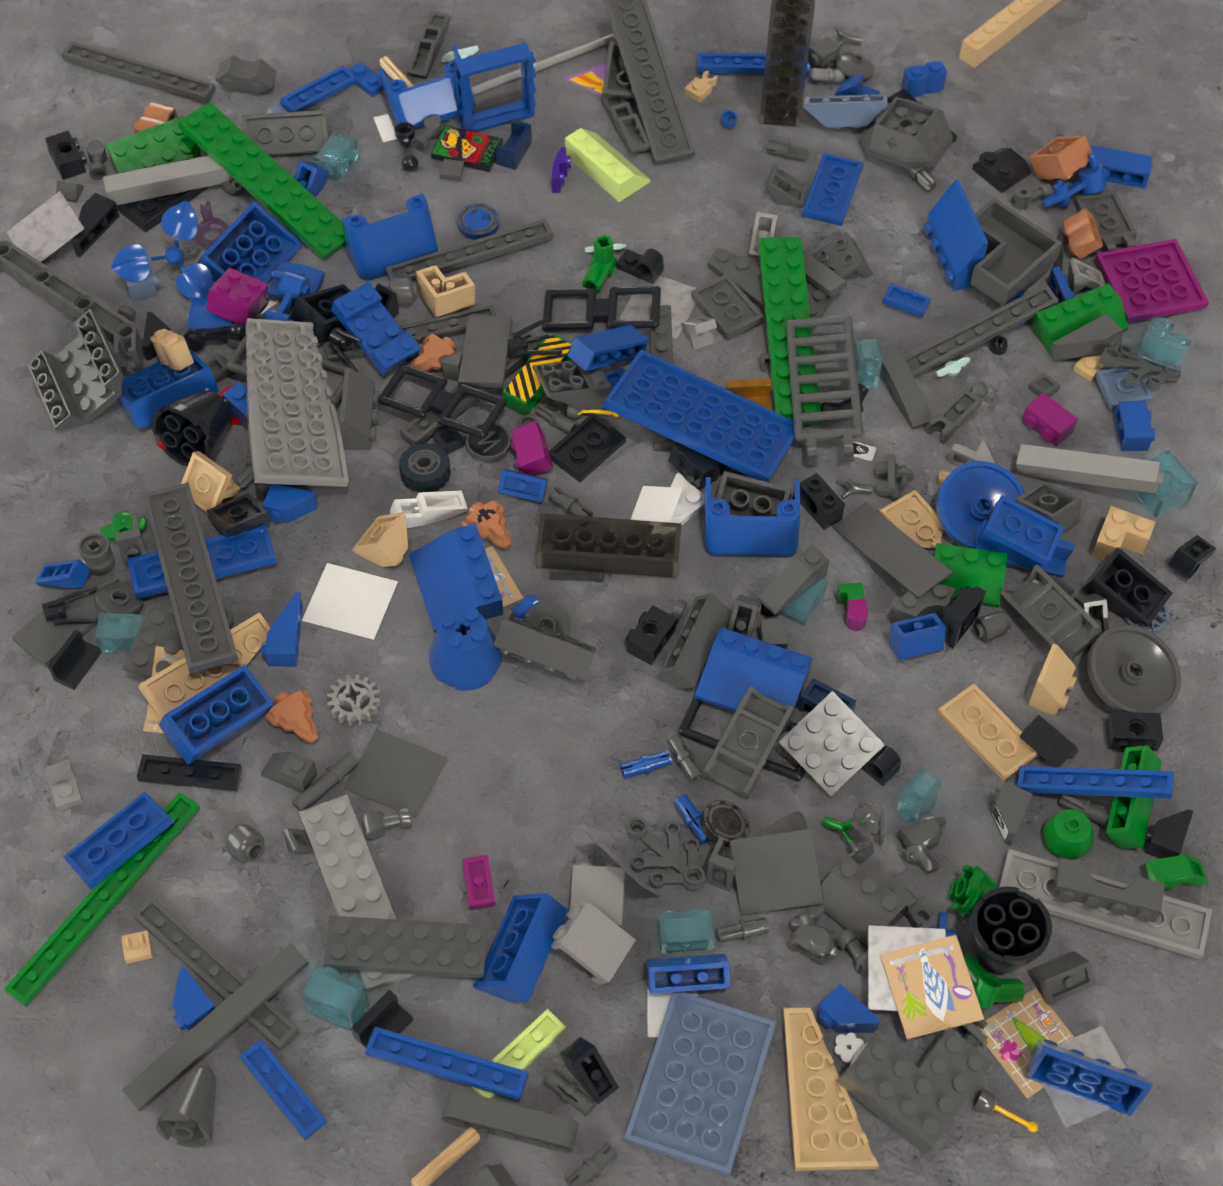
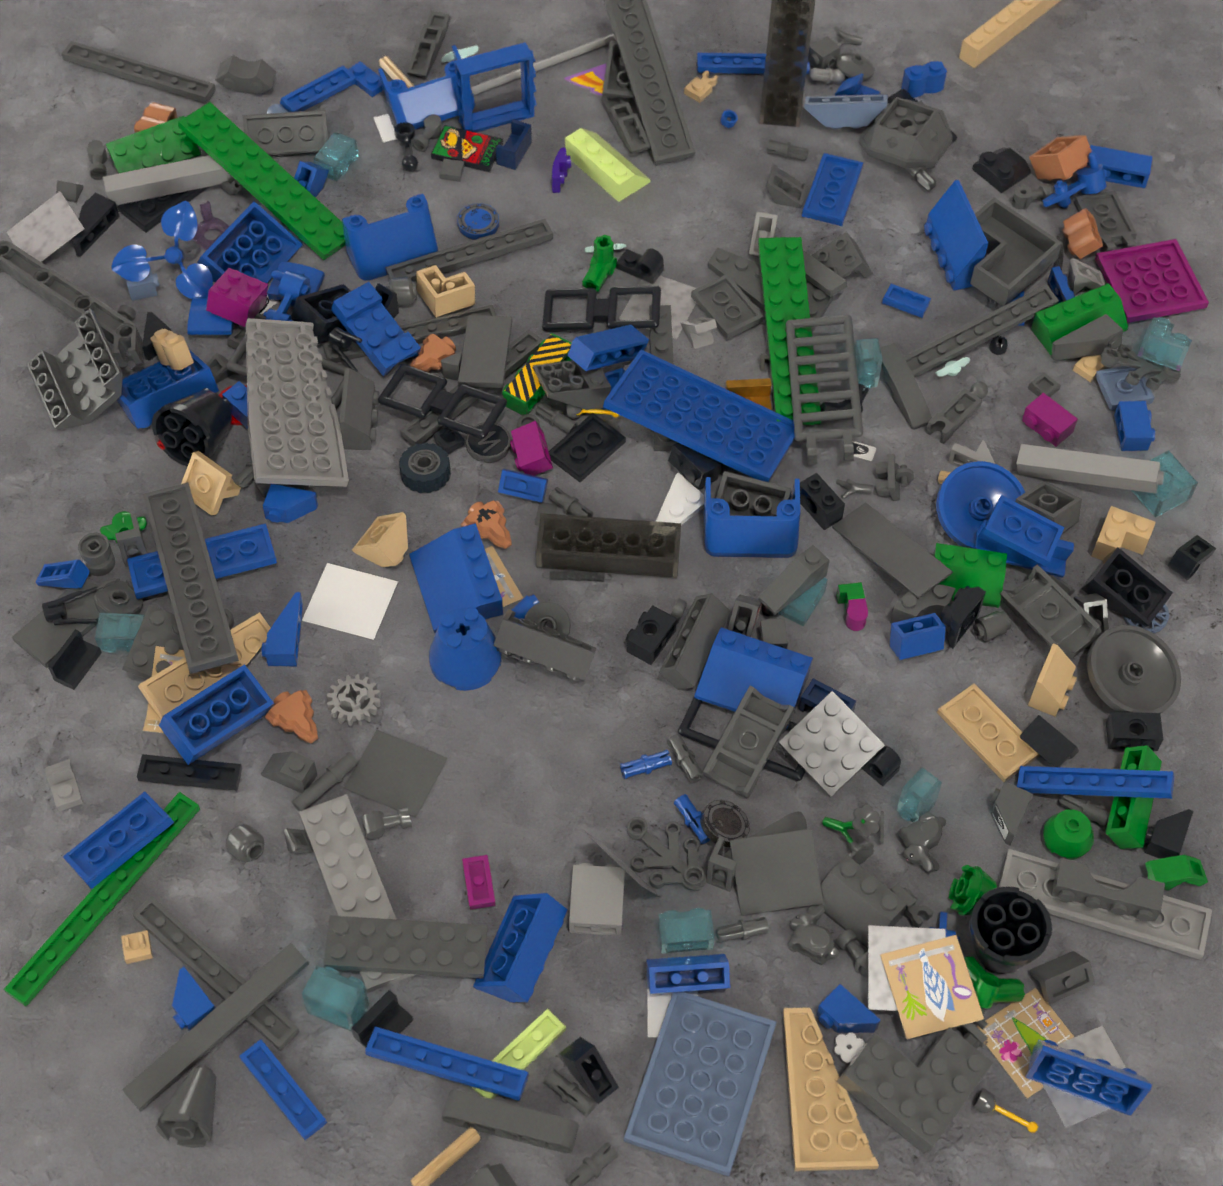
black brick [45,130,87,180] -> none
black piece [183,322,246,351] -> none
black plate [206,493,270,537] -> none
white slope [390,491,468,528] -> none
black plant [507,317,562,357] -> none
light grey panel [551,901,636,985] -> none
white sticker [631,486,683,523] -> none
tan tile [879,490,943,549] -> none

